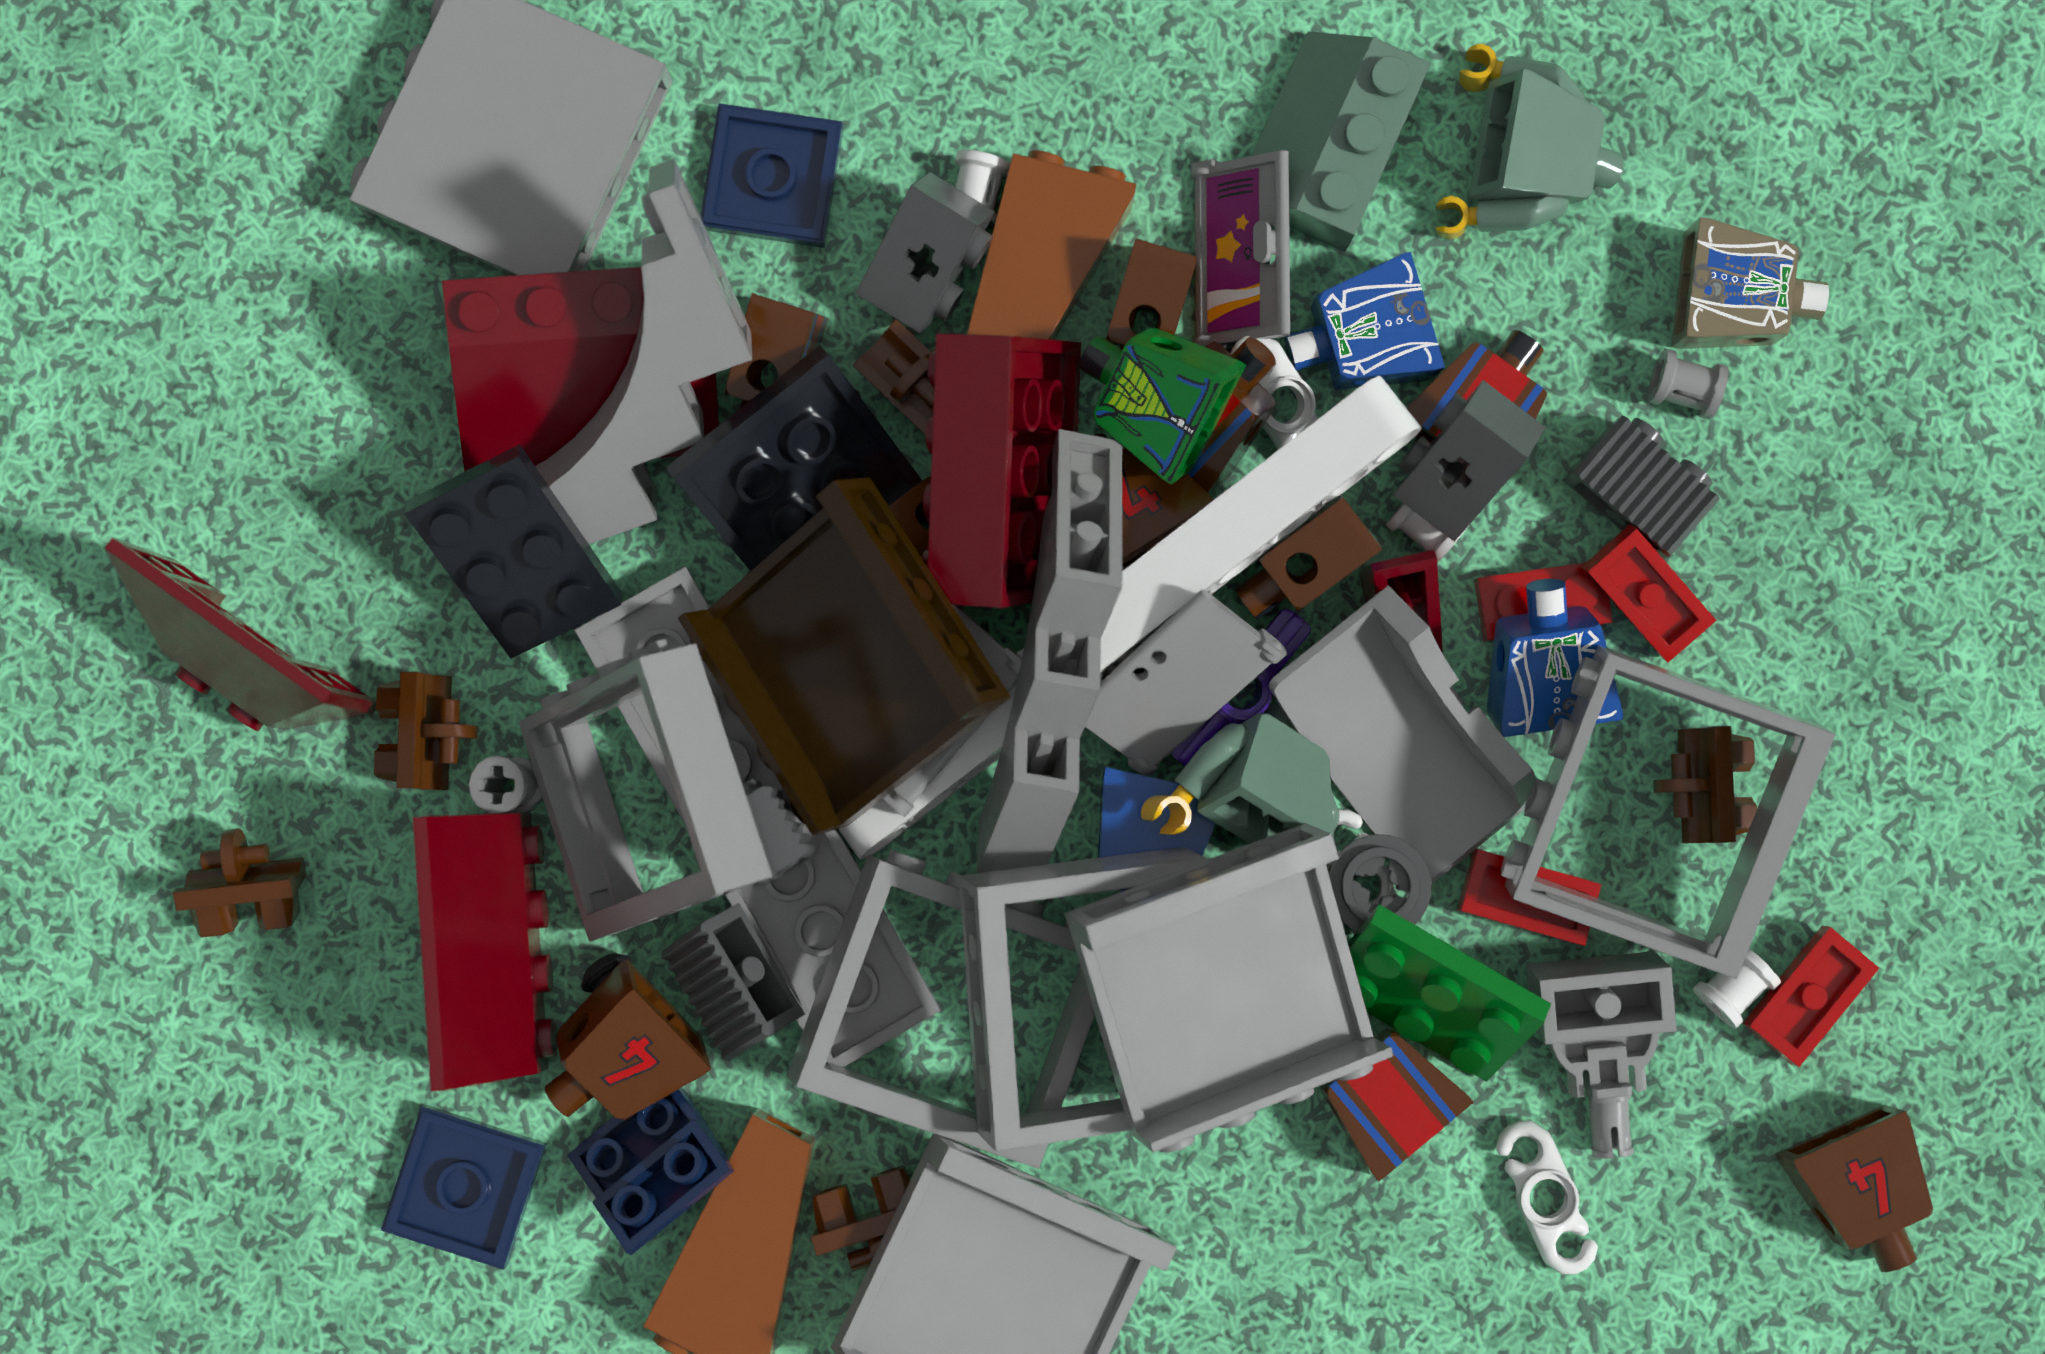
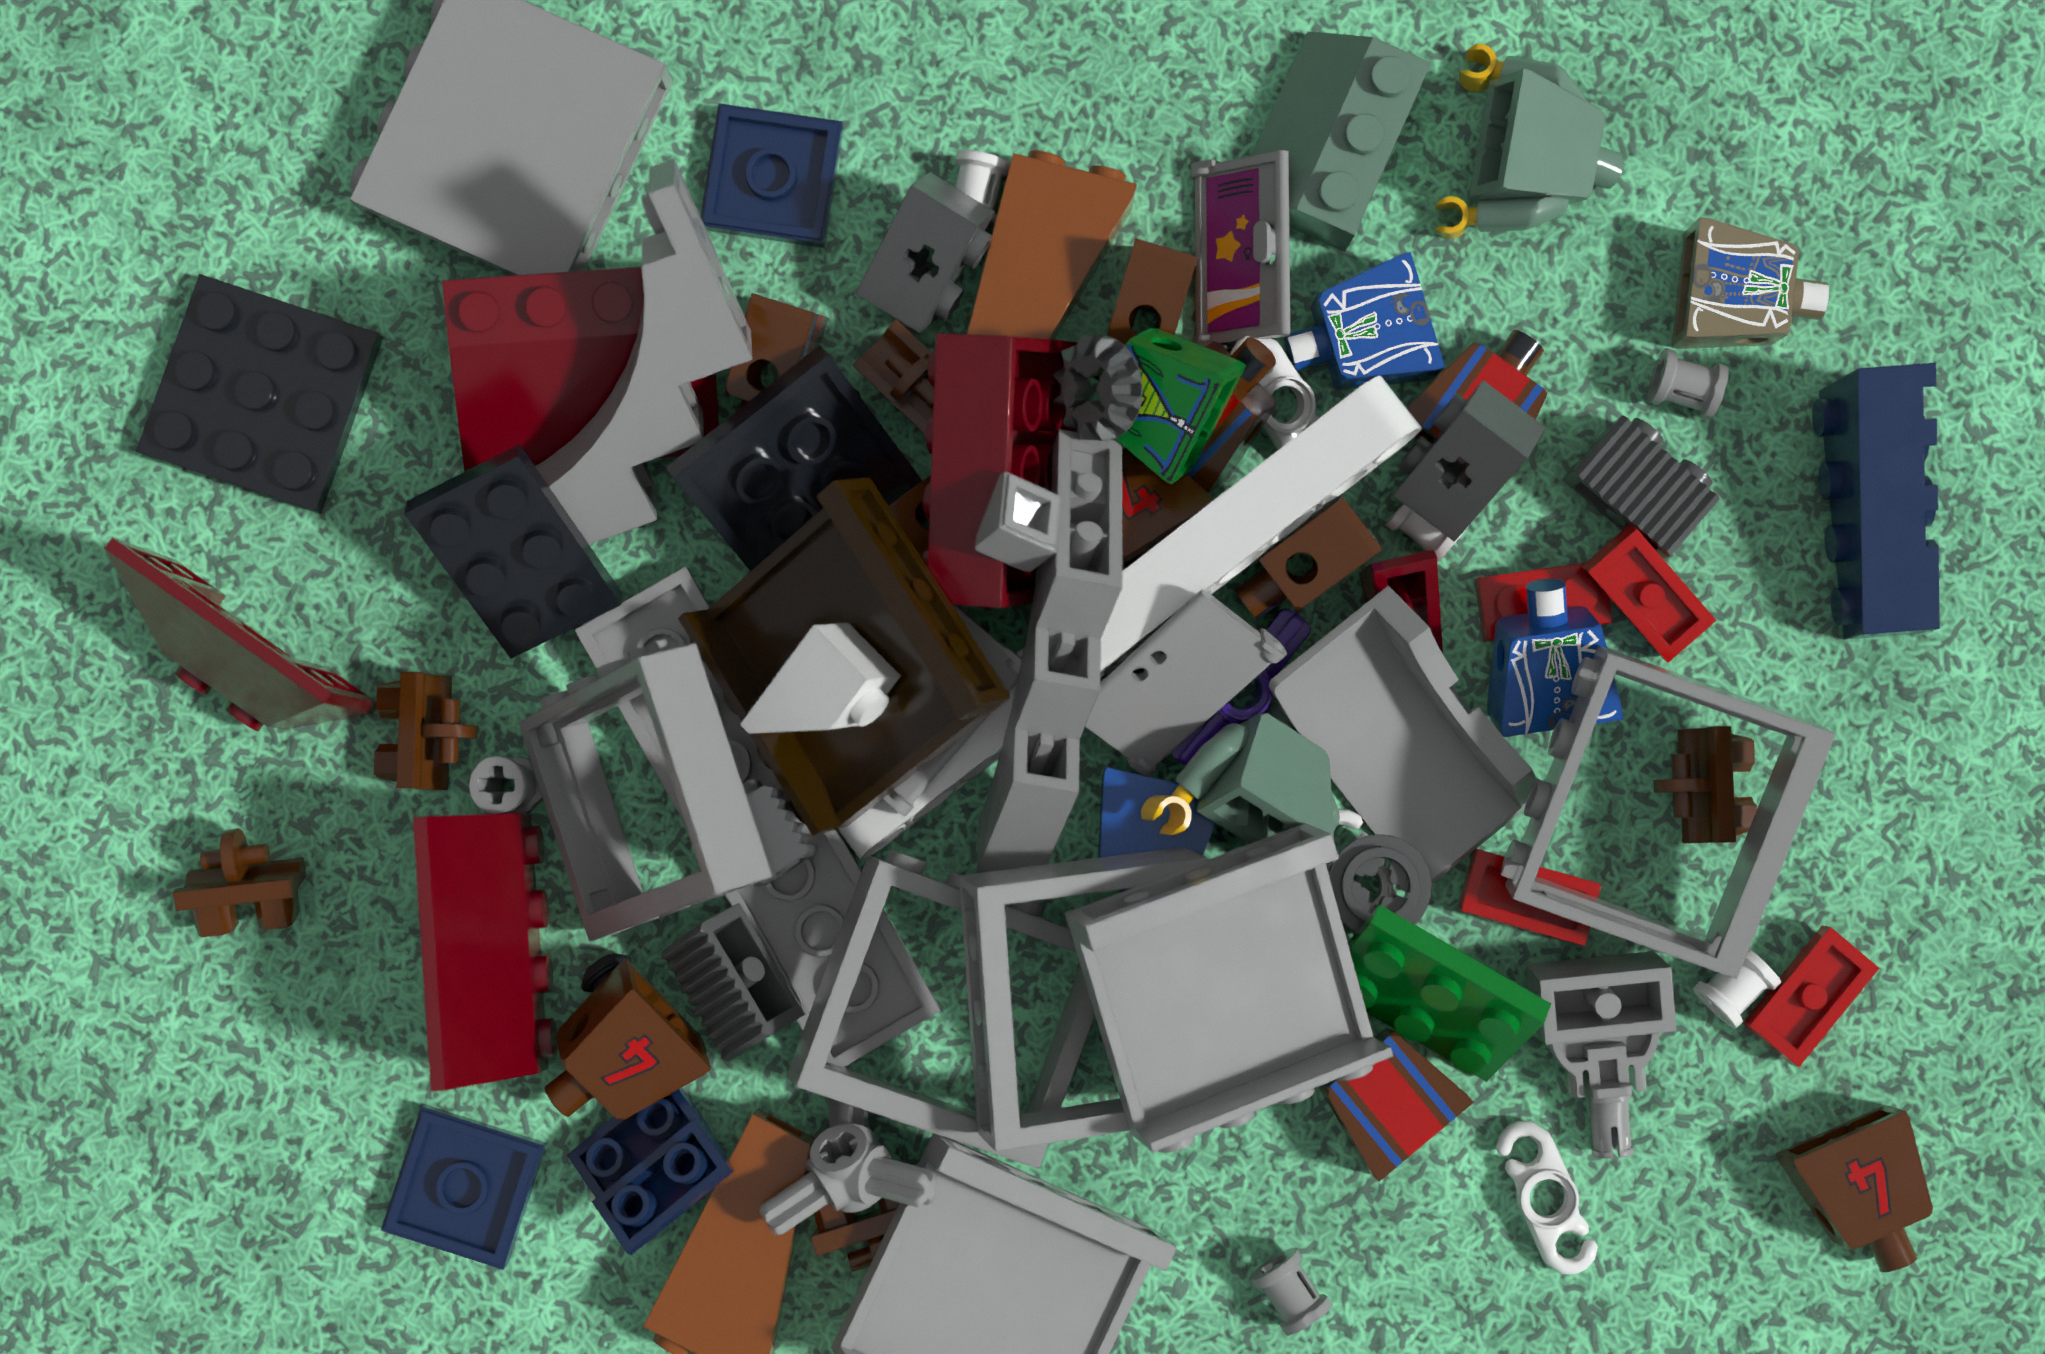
none -> black plate [136,274,384,514]
none -> white slope [740,623,900,734]
none -> light grey bush [759,1098,937,1235]
none -> light grey slope [975,471,1061,572]
none -> dark grey gear [1052,335,1143,441]
none -> light grey bush [1249,1248,1333,1336]
none -> dark blue wedge [1812,362,1940,640]

